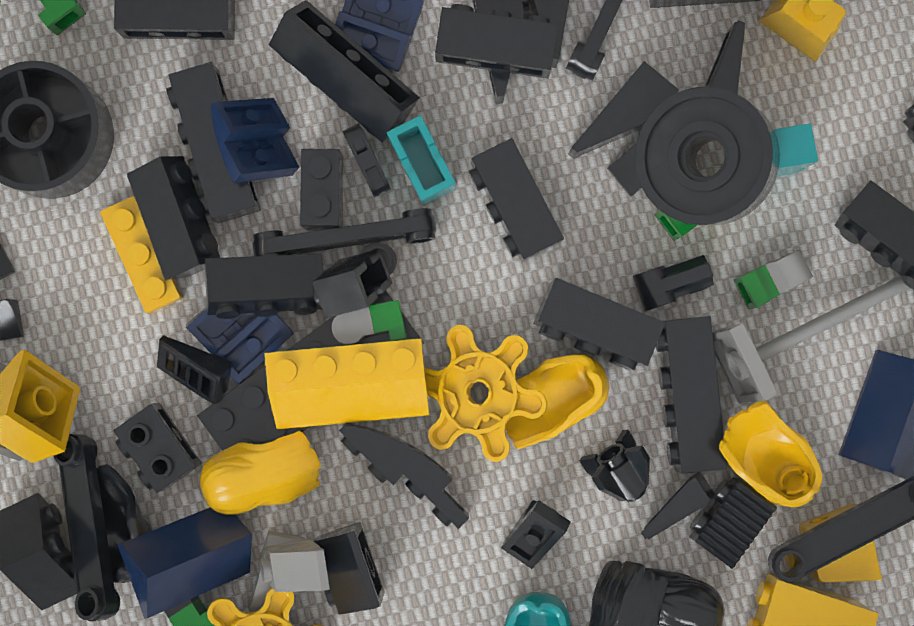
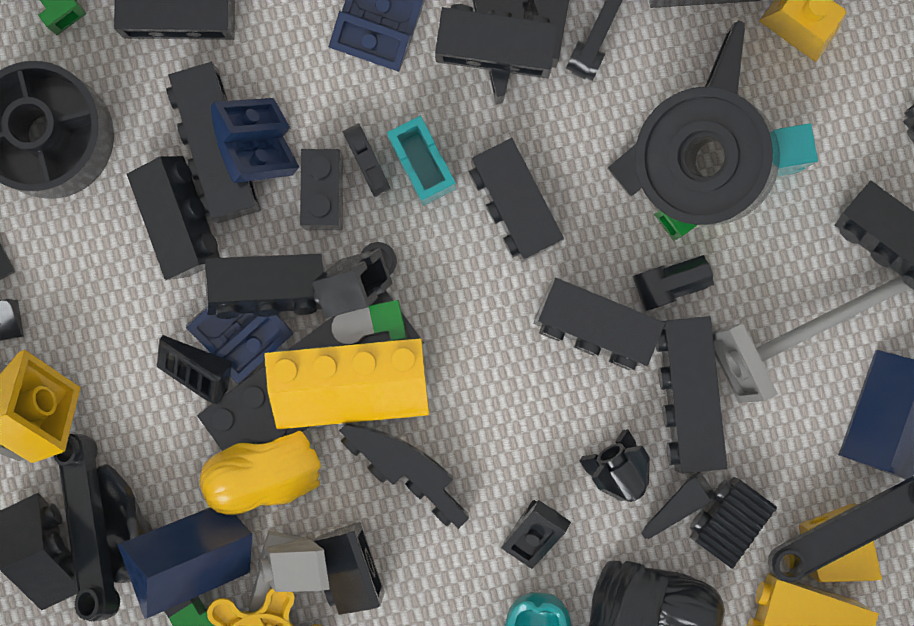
yellow plate [99,196,183,314] -> none
black brick [113,403,202,493] -> none
black piece [252,208,437,256] -> none
black brick [268,0,420,142] -> none
yellow plate [425,325,547,462] -> none
yellow hair [505,353,610,449] -> none
black slope [568,61,679,159] -> none
yellow hair [719,401,823,507] -> none
leg [733,249,813,310] -> none

